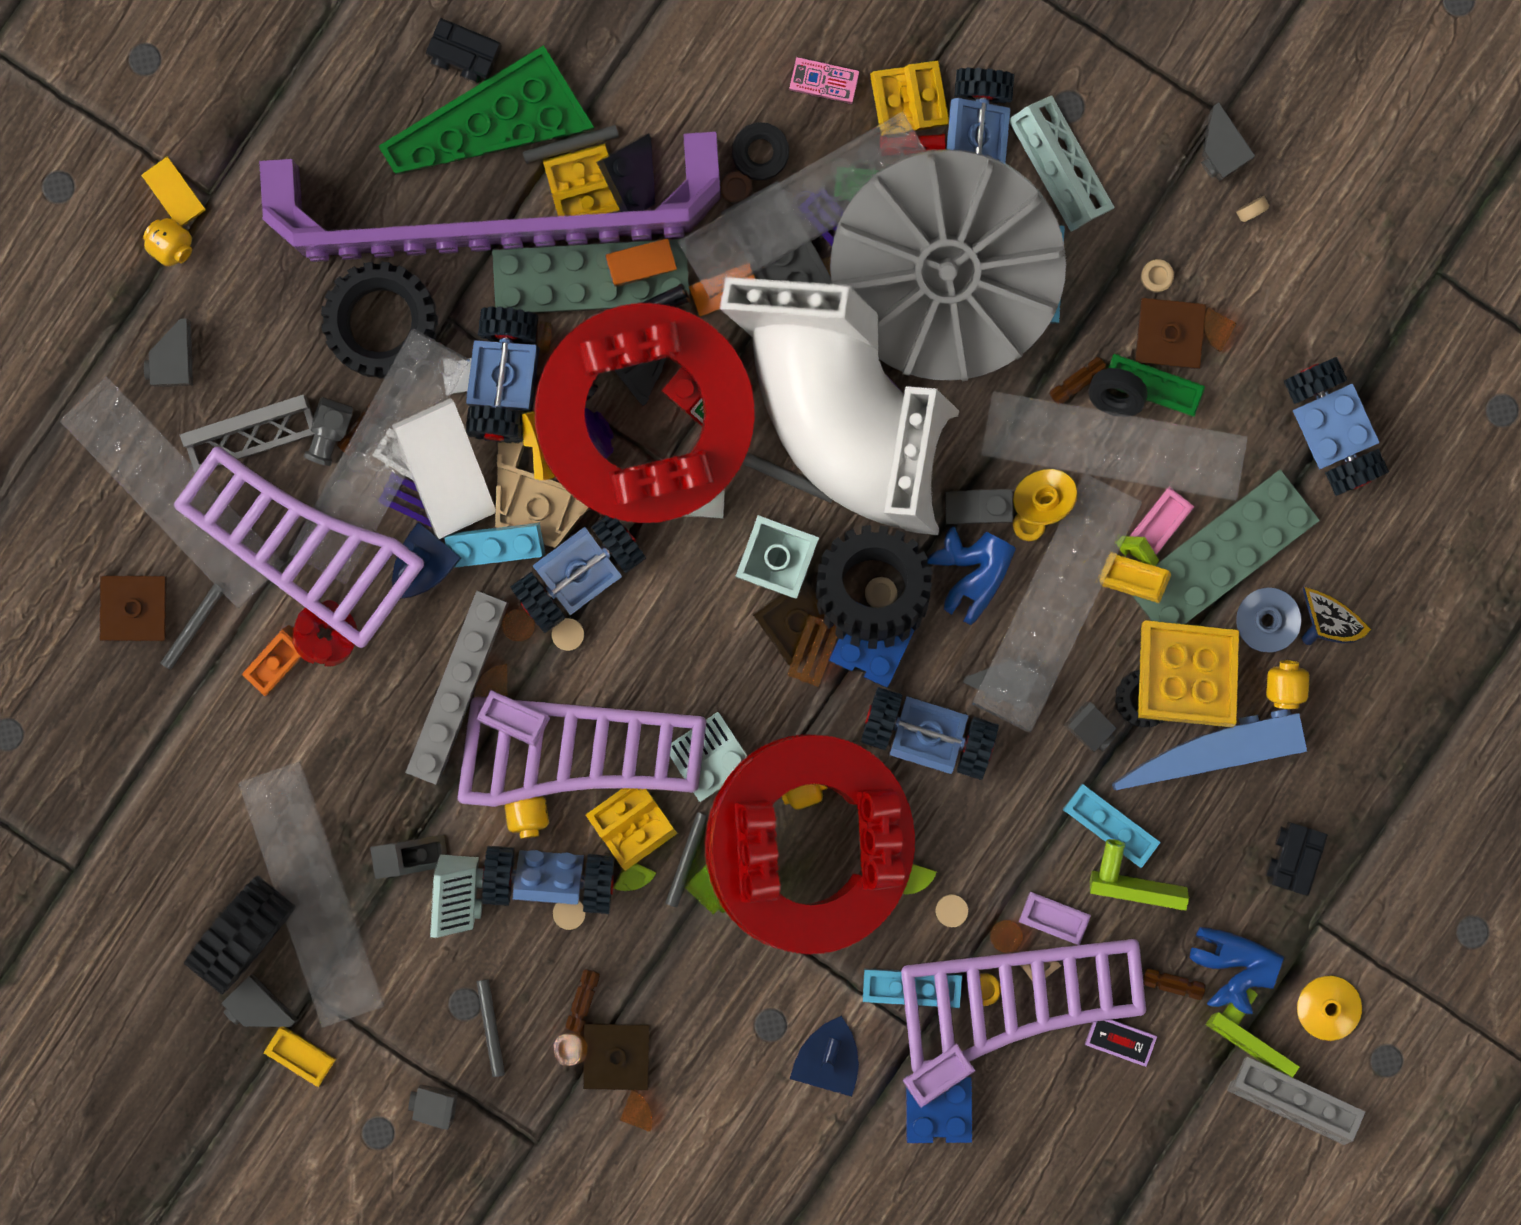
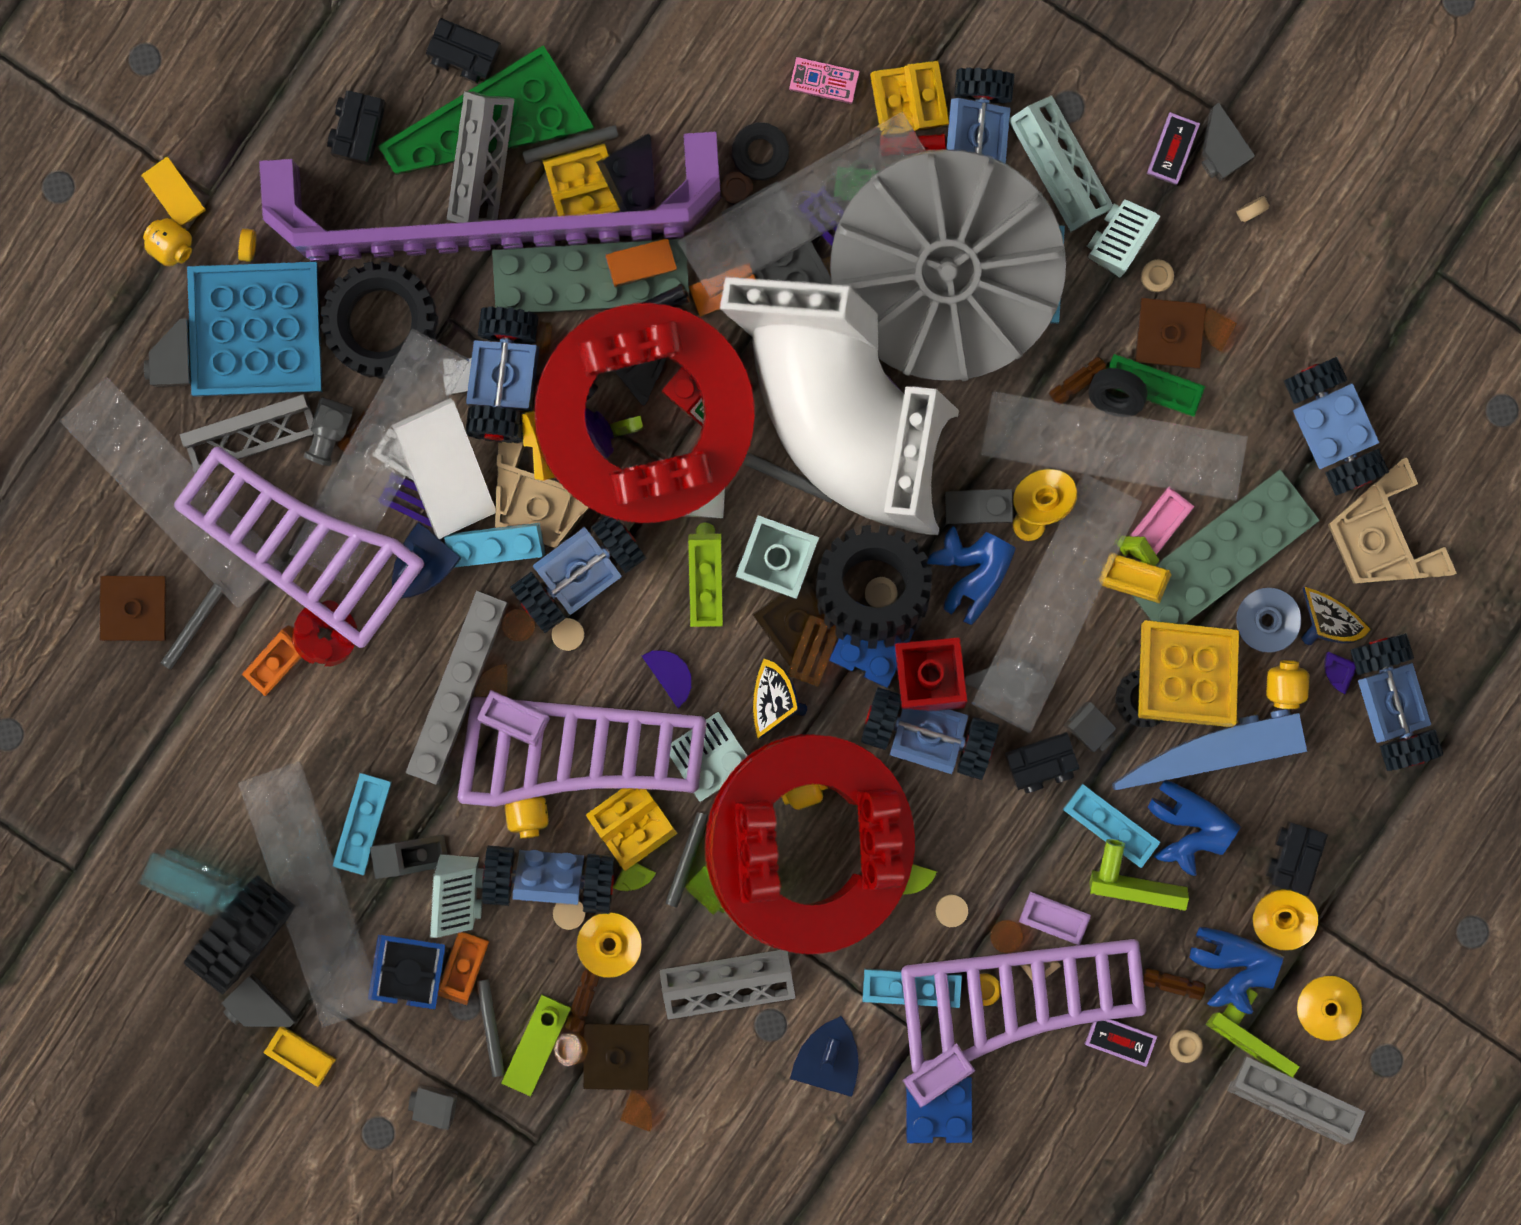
none -> clear light blue arch [139,848,243,916]
none -> dark azure plate [187,262,322,397]
none -> yellow tile [238,228,256,262]
none -> black brick [327,90,386,166]
none -> medium azure plate [332,773,392,875]
none -> black piece [368,935,445,1009]
none -> orange slope [438,932,489,1005]
none -> light grey fence [447,91,515,223]
none -> lime piece [501,994,571,1097]
none -> yellow dish [577,912,642,978]
none -> lime tile [610,416,644,437]
none -> dark purple tile [641,650,692,709]
none -> light grey fence [660,950,796,1020]
none -> lime piece [688,522,723,627]
none -> shield [753,658,807,739]
none -> red slope [895,637,967,711]
none -> black brick [1004,732,1079,794]
none -> light aqua slope [1087,199,1160,278]
none -> tile [1147,112,1200,185]
none -> blue piece [1148,780,1241,876]
none -> tan tile [1169,1029,1203,1063]
none -> yellow dish [1253,889,1318,950]
none -> dark purple tile [1324,652,1356,694]
none -> tan wing [1328,457,1457,584]
none -> plate [1350,633,1444,771]

